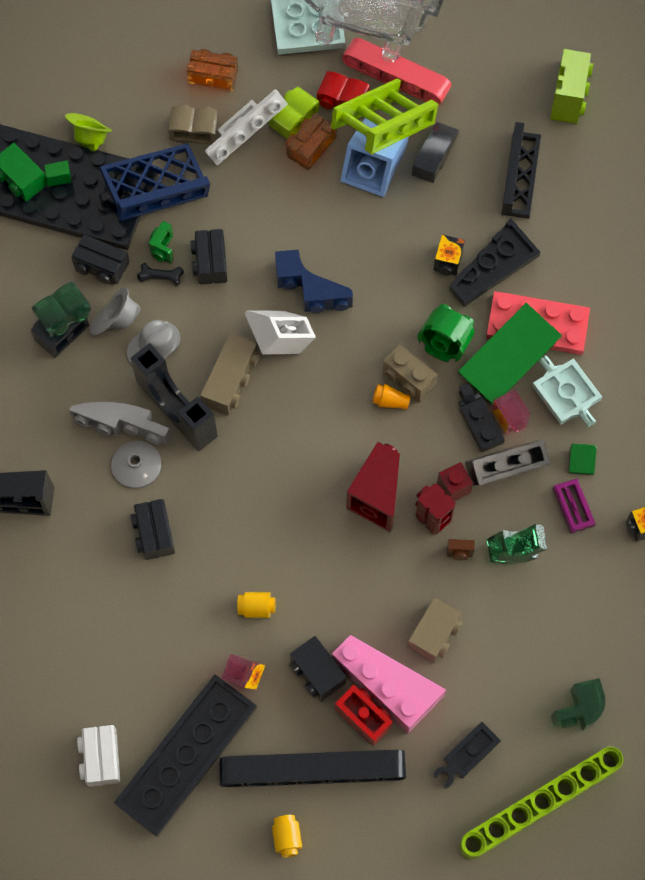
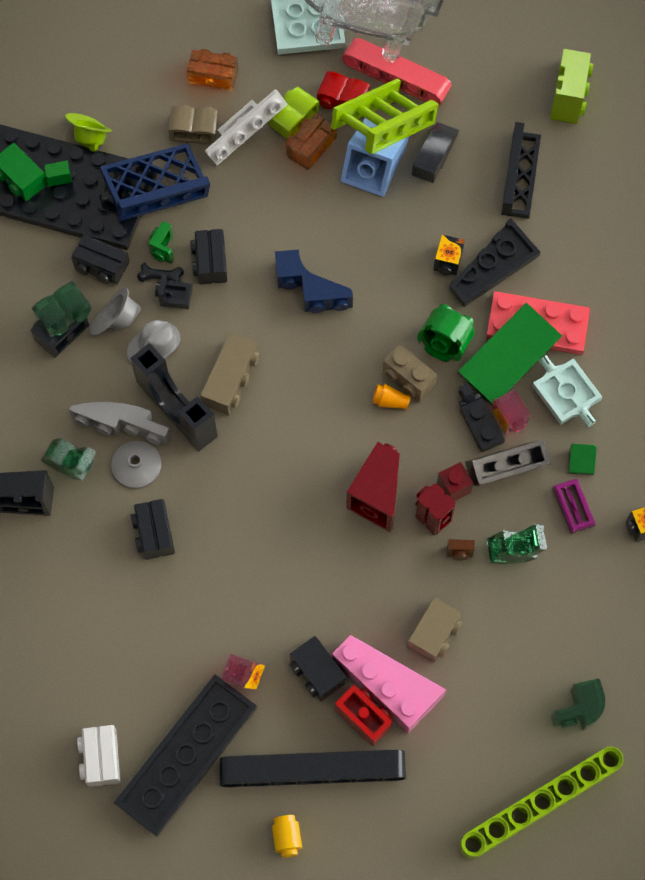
yellow brick [237,592,276,618] -> none
white slope [245,310,316,354] -> none
black plate [433,722,501,789] -> none
none -> clear green brick [41,438,96,480]
none -> black bracket [155,275,193,309]

